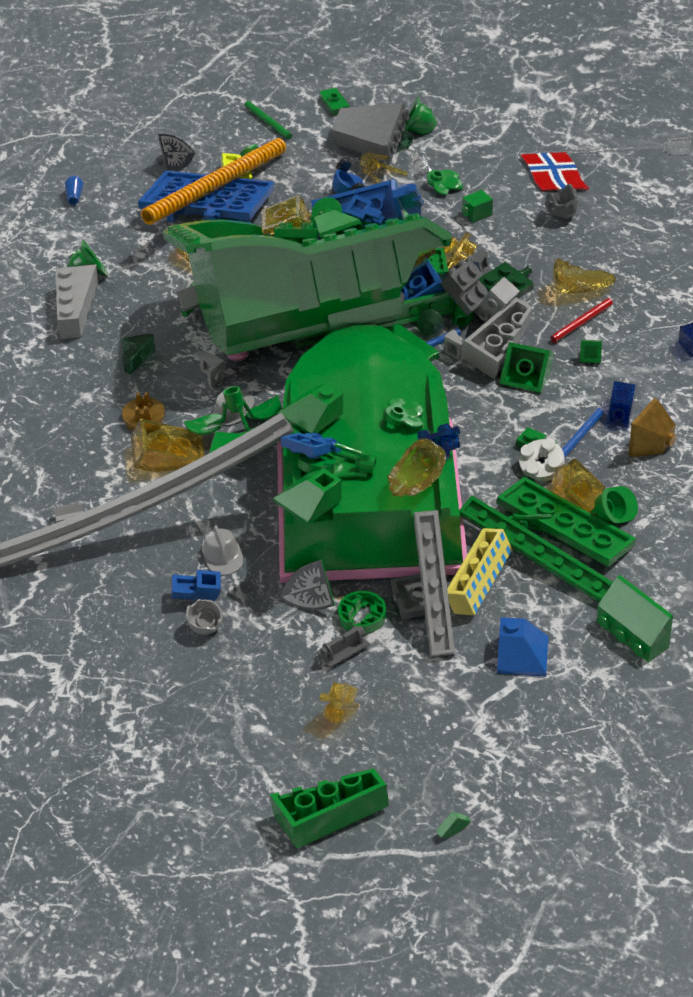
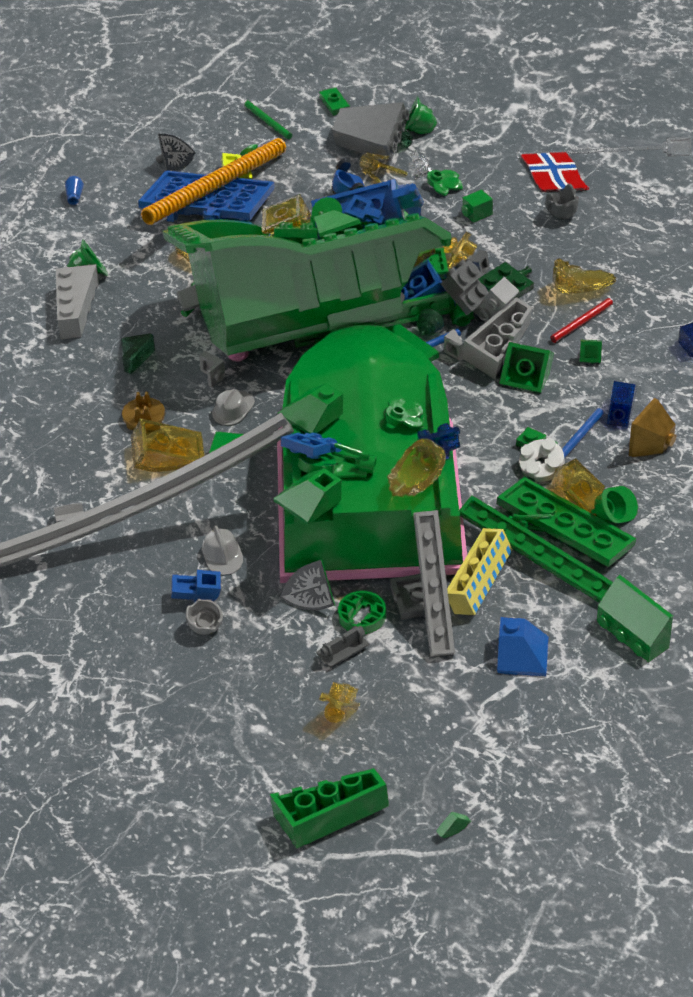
green plant [184,386,282,440] -> none

